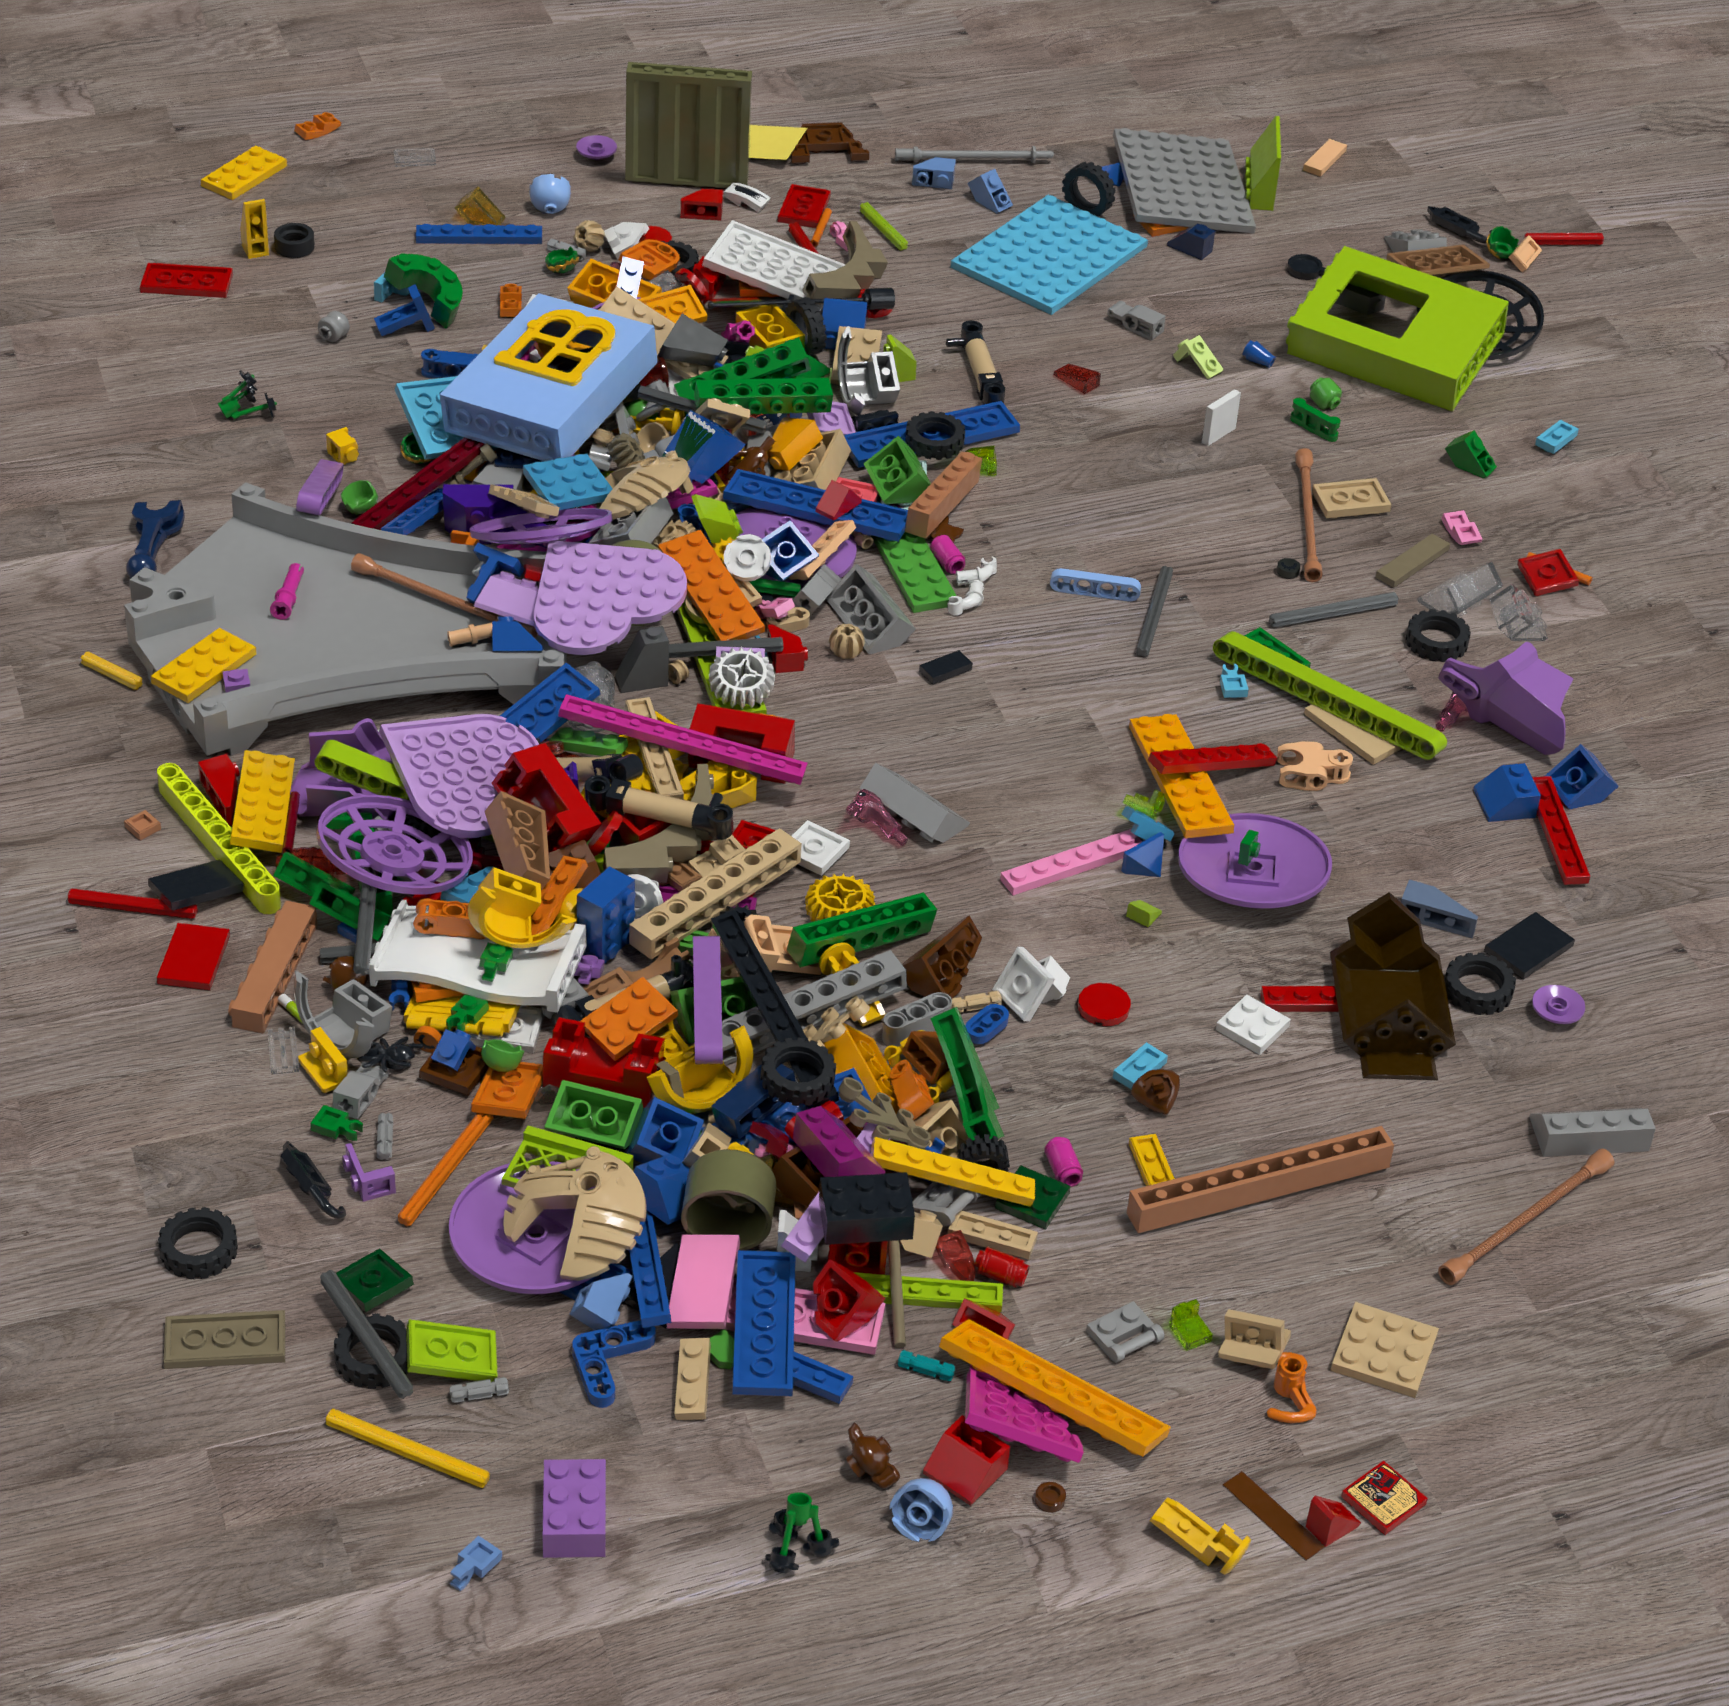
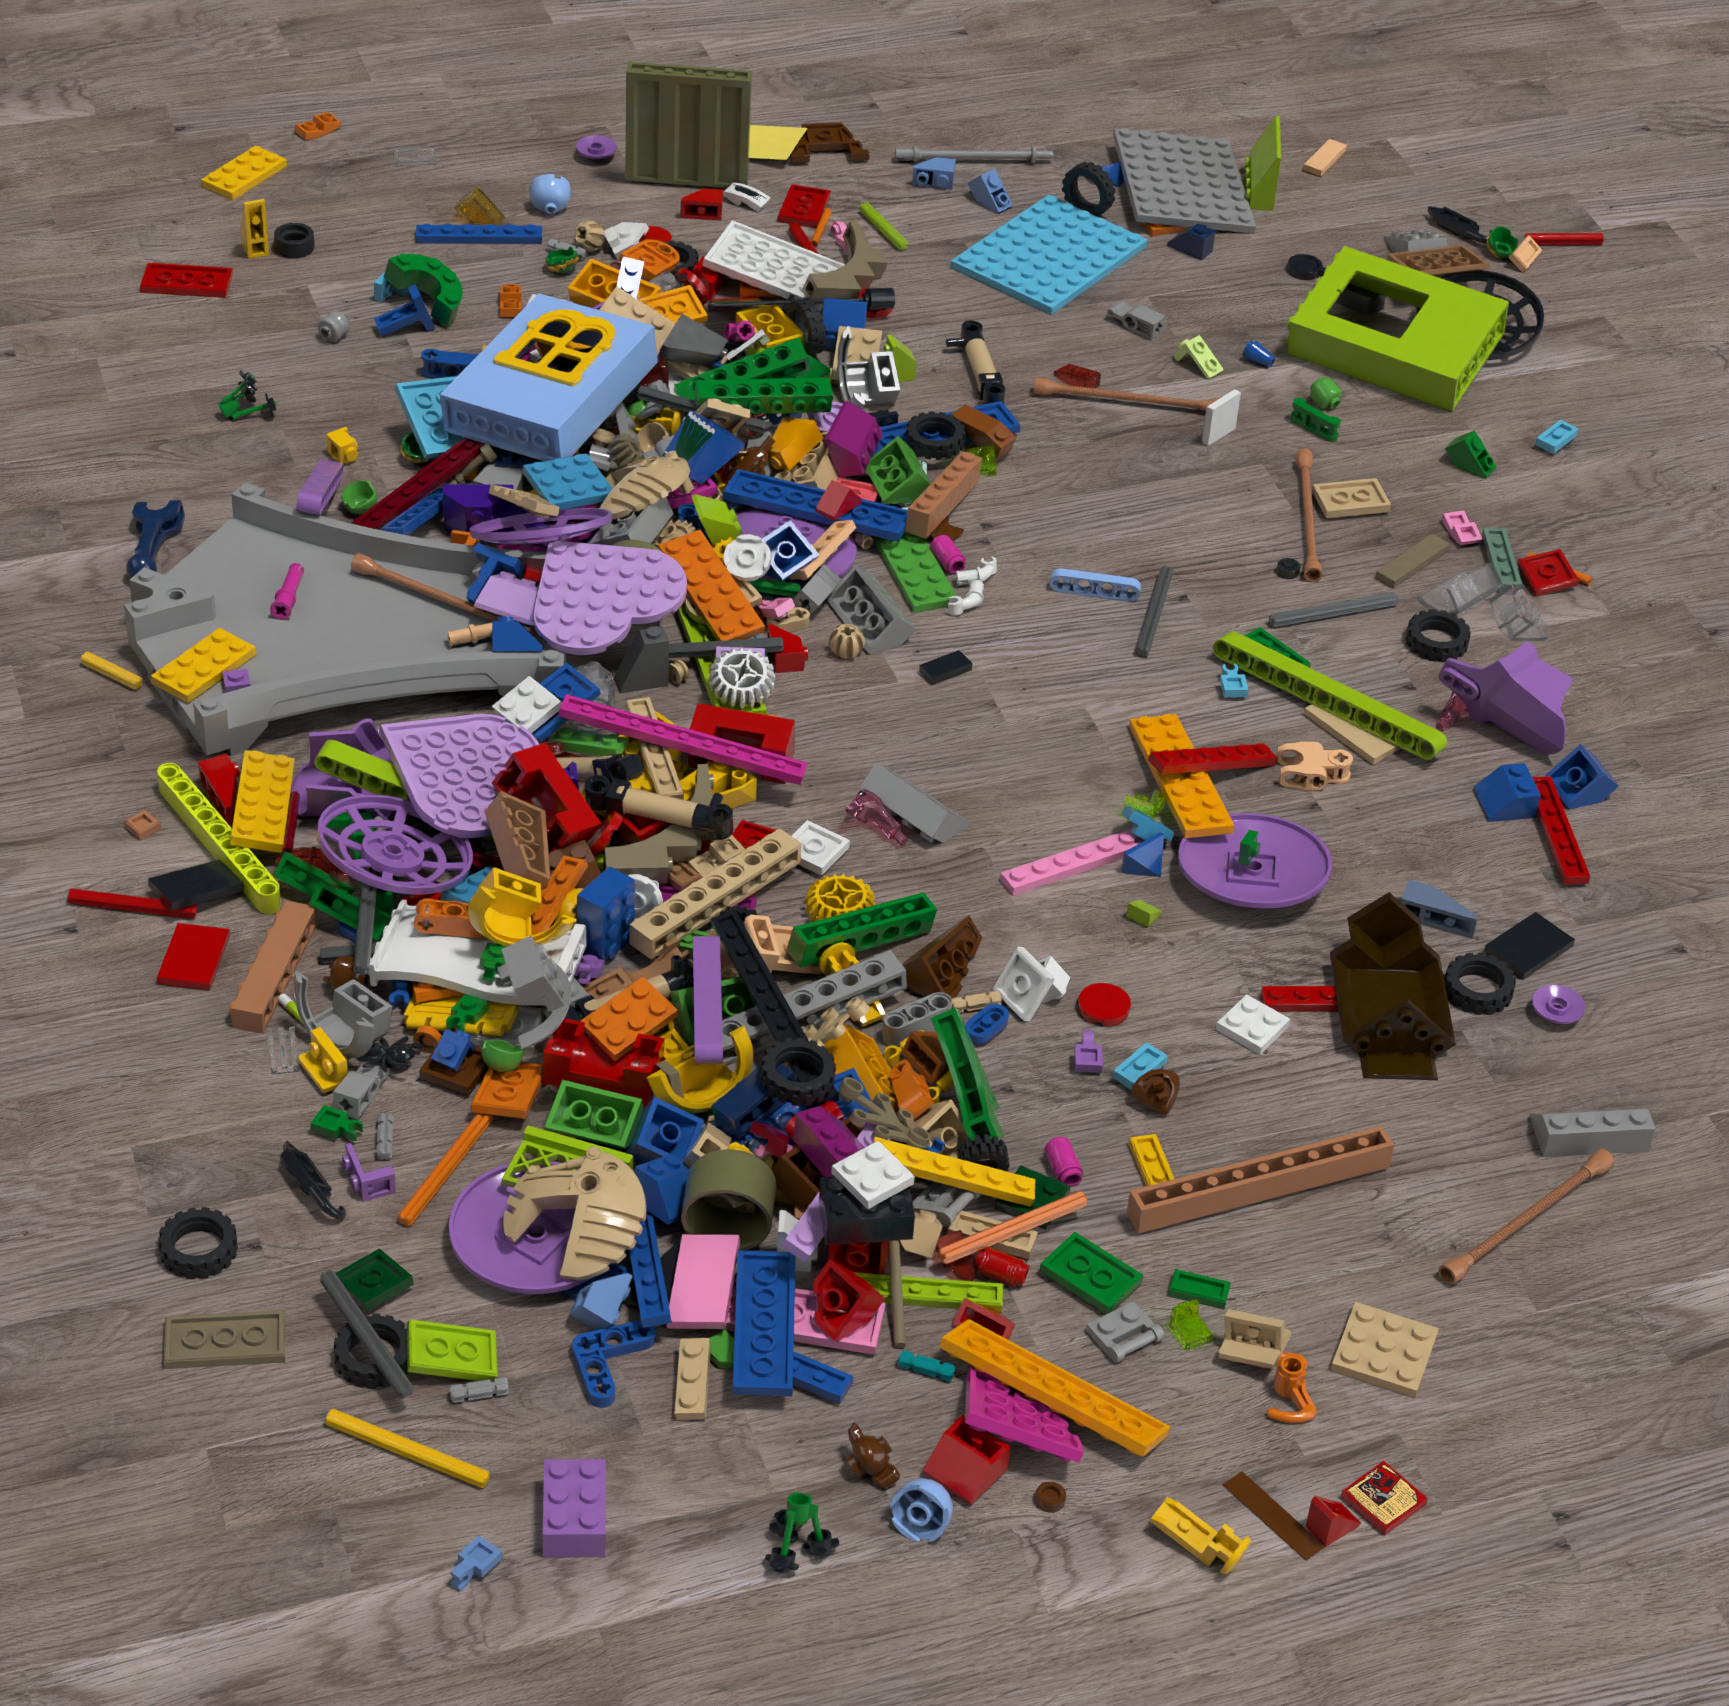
none -> white plate [492,676,562,733]
none -> light grey piece [497,936,571,1050]
none -> white flag [726,329,770,362]
none -> magenta slope [825,401,882,477]
none -> white plate [832,1141,914,1209]
none -> orange axle [938,1191,1087,1264]
none -> dark orange slope [951,404,1016,463]
none -> nougat hose [1034,377,1220,411]
none -> green plate [1039,1231,1143,1314]
none -> medium lavender plate [1074,1030,1103,1073]
none -> green tile [1168,1269,1231,1310]
none -> sand green plate [1482,528,1522,592]

